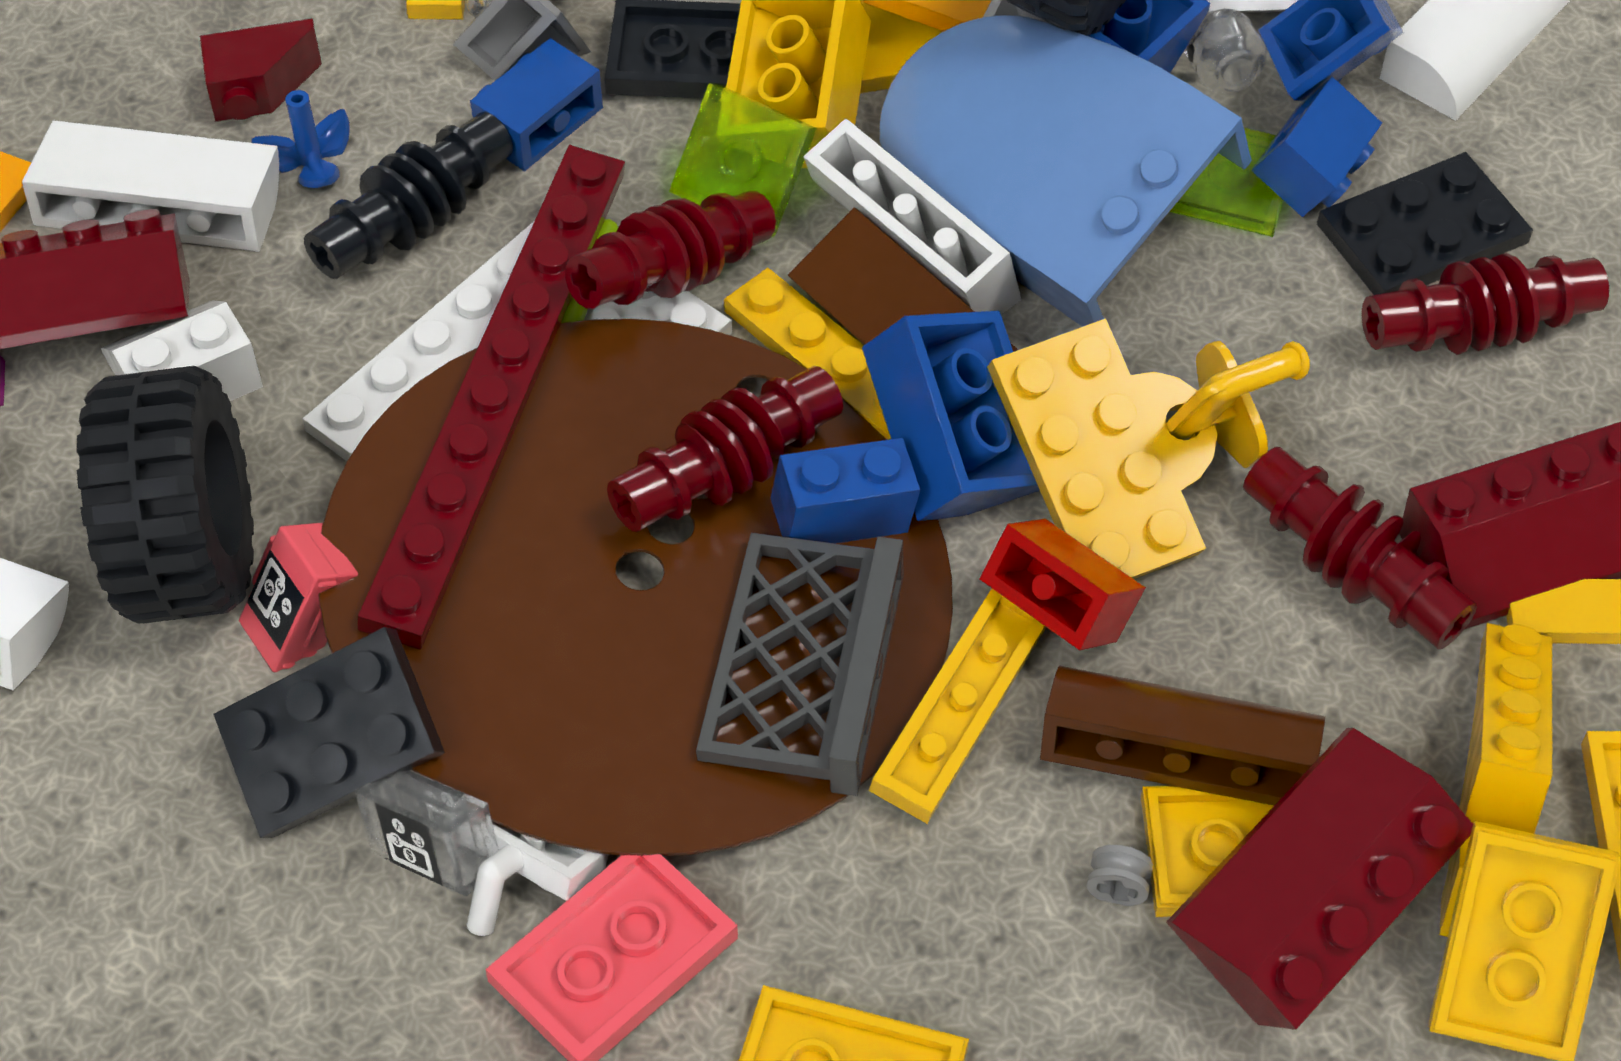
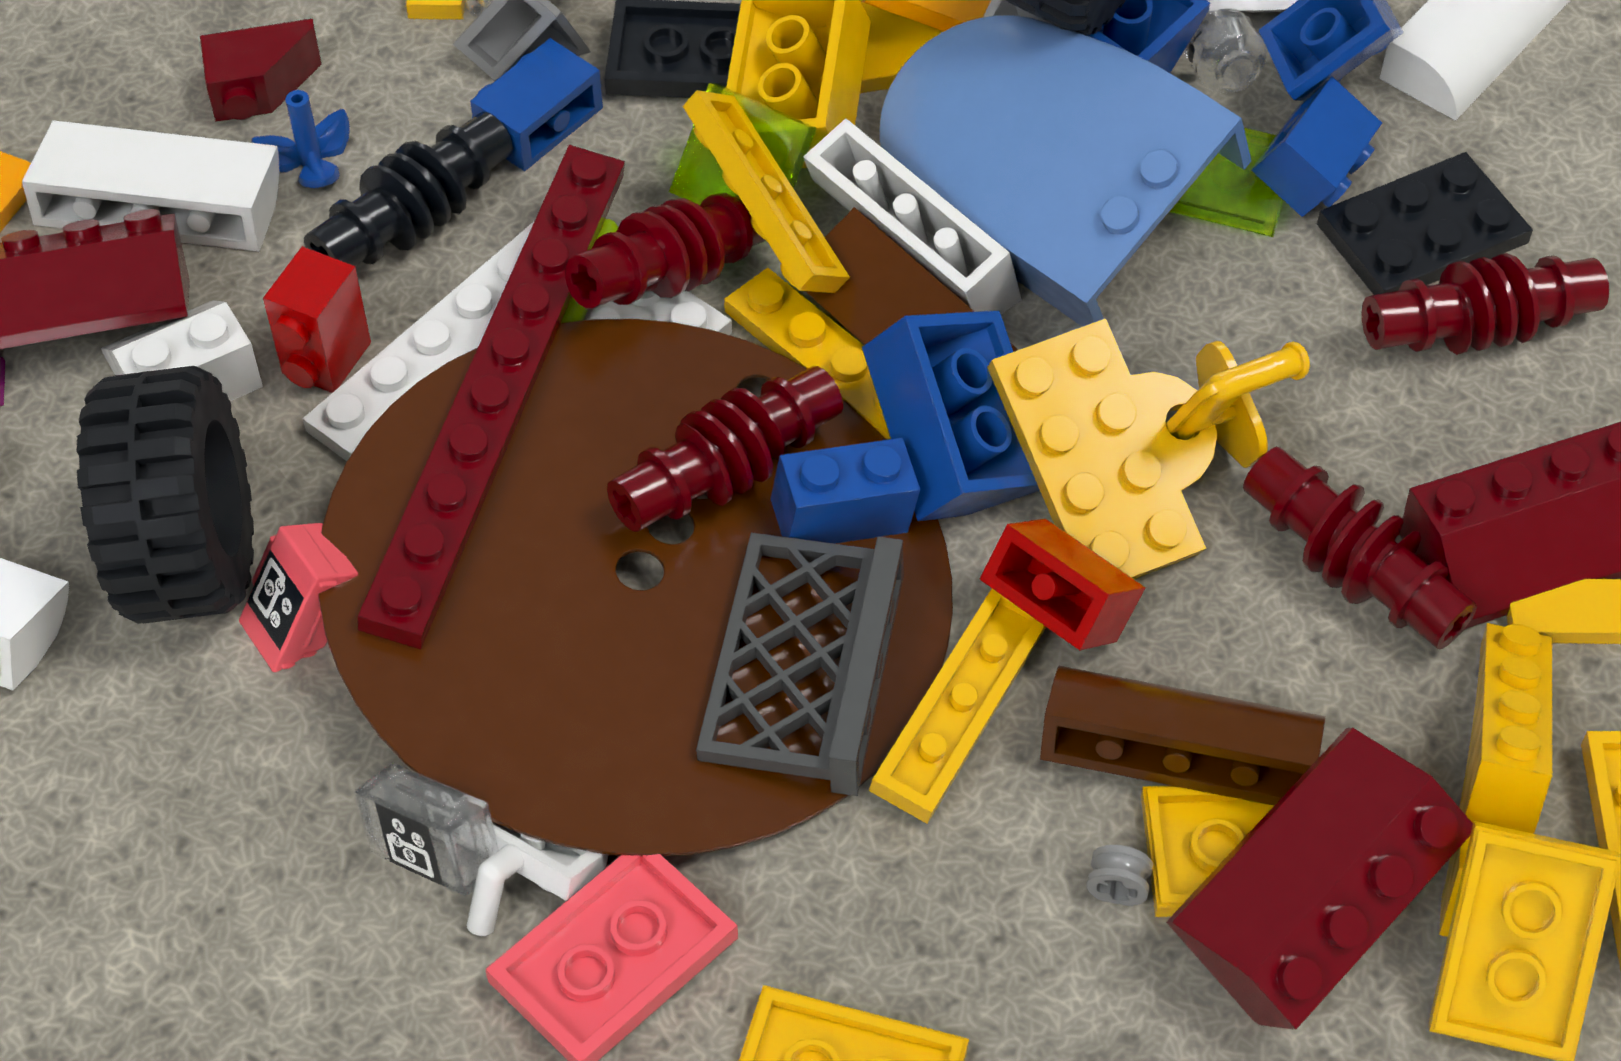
black plate [213,627,445,838] -> none
none -> red brick [263,246,371,393]
none -> yellow plate [682,90,850,293]

